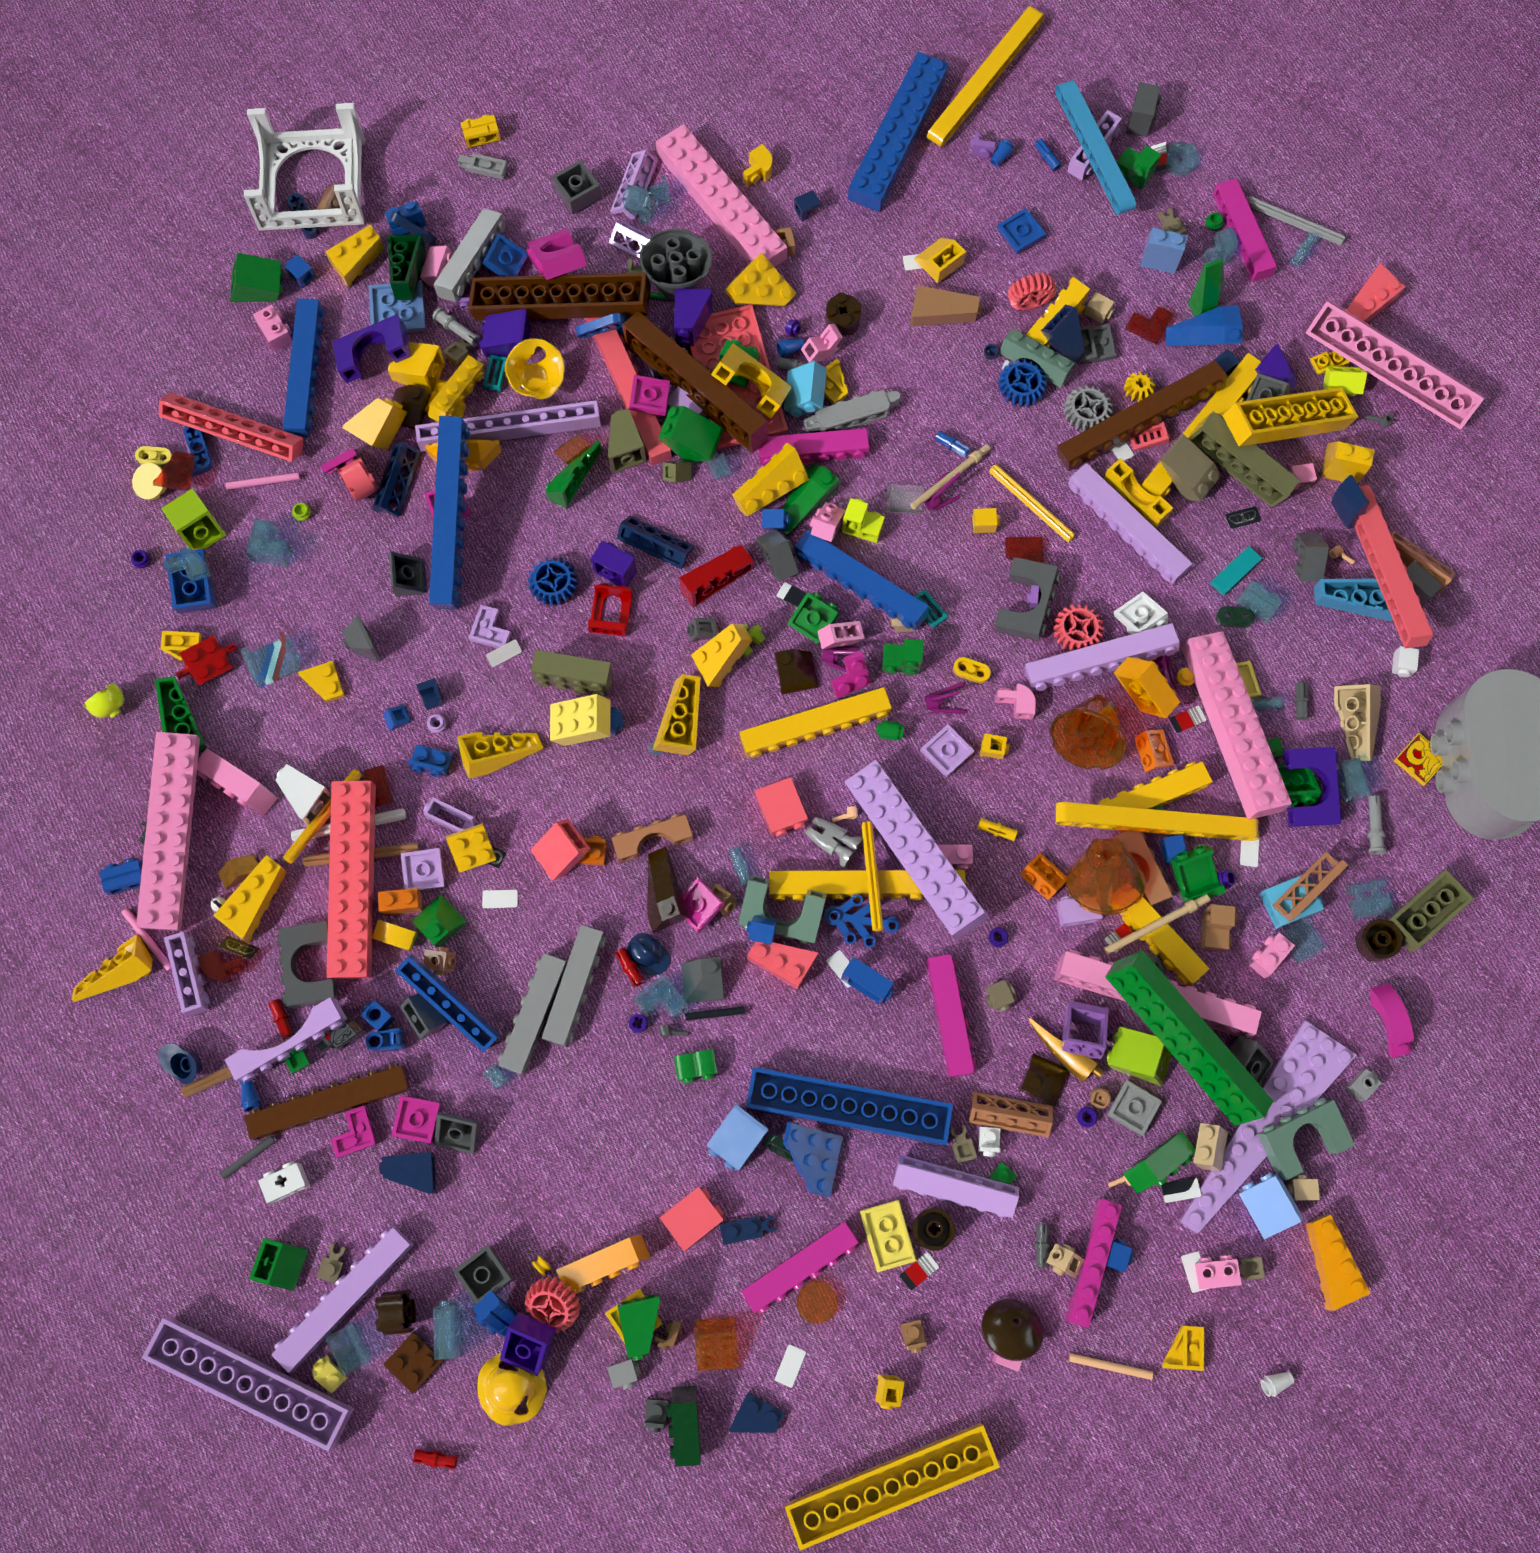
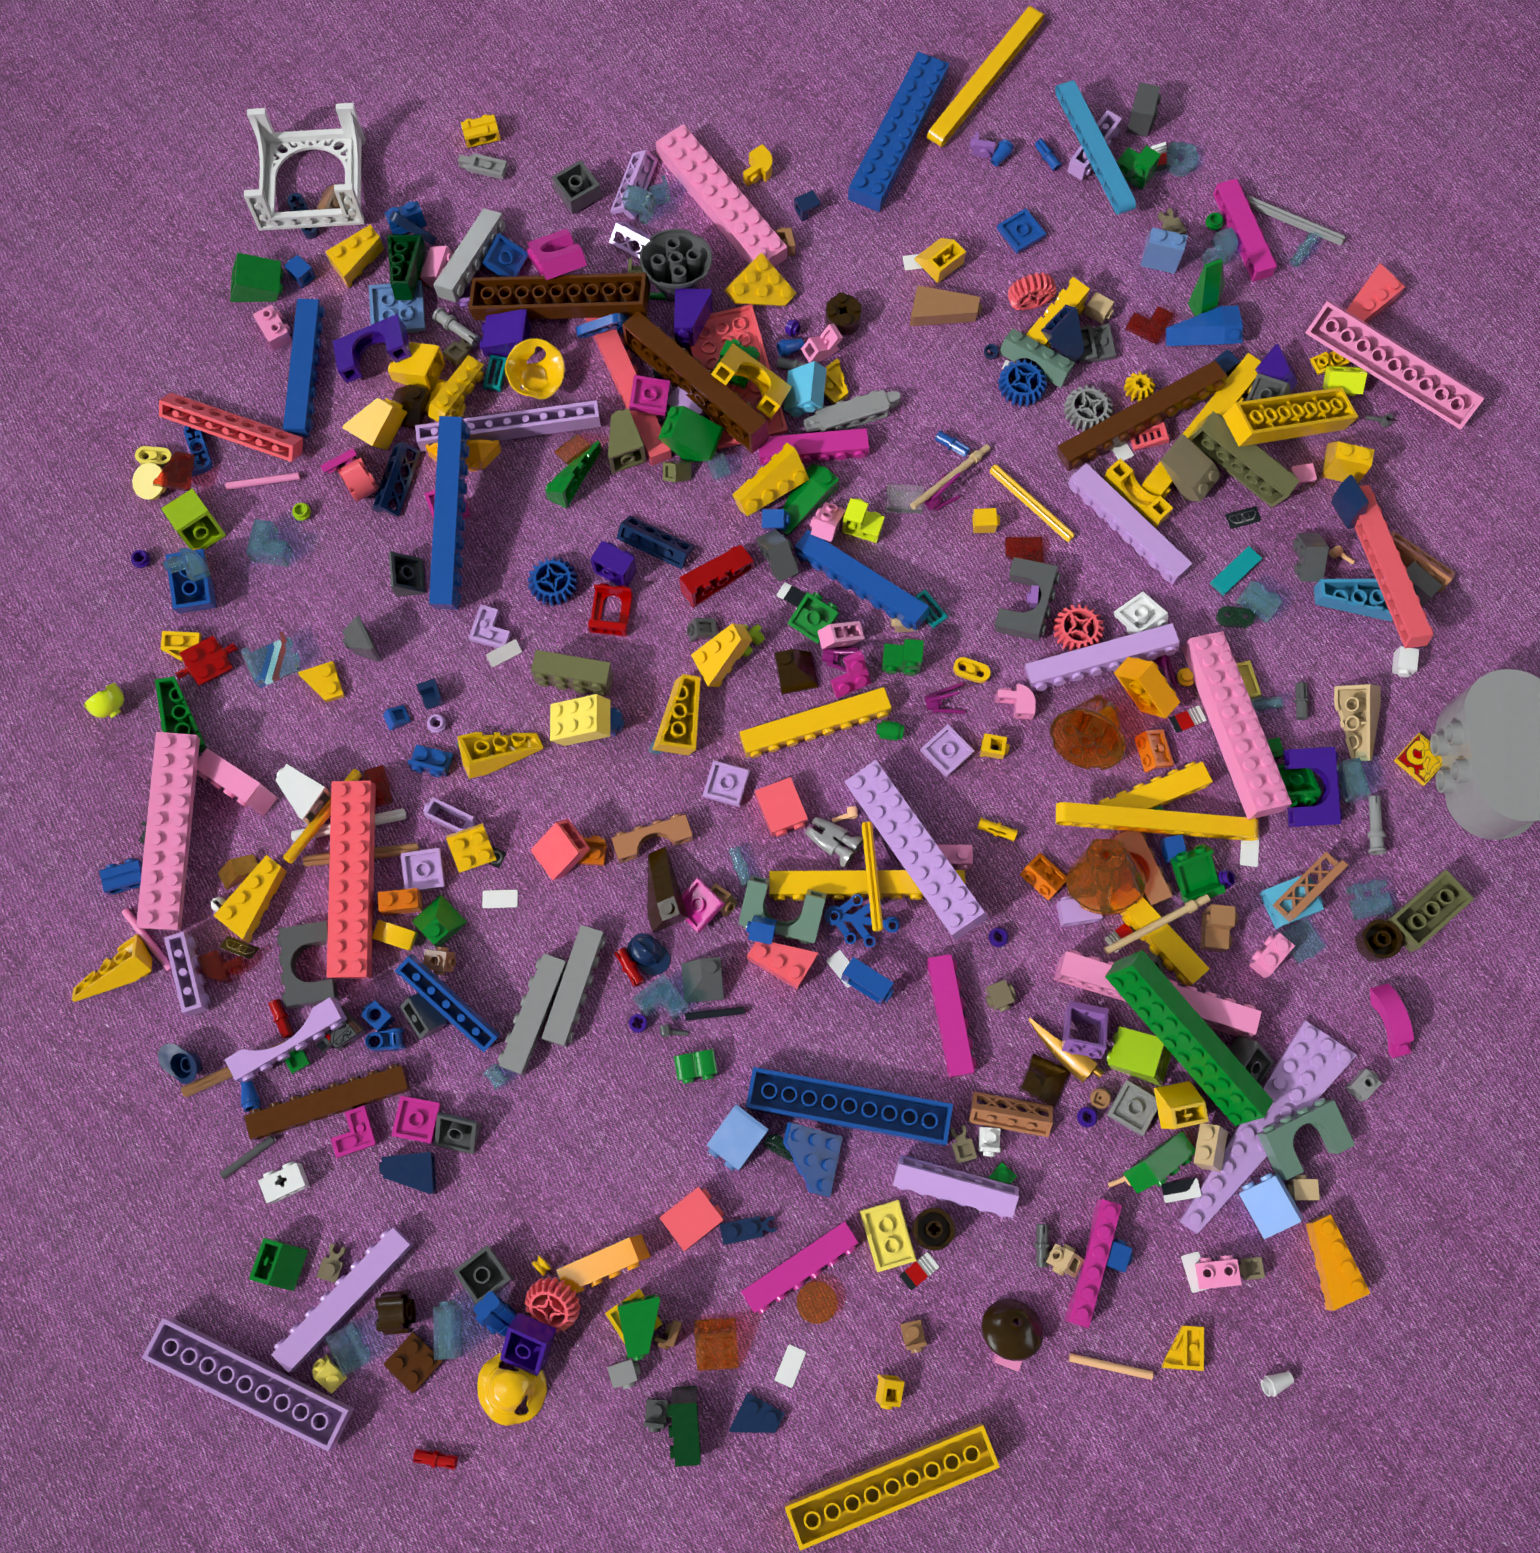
none -> lavender plate [702,760,750,808]
none -> yellow slope [1154,1081,1209,1129]

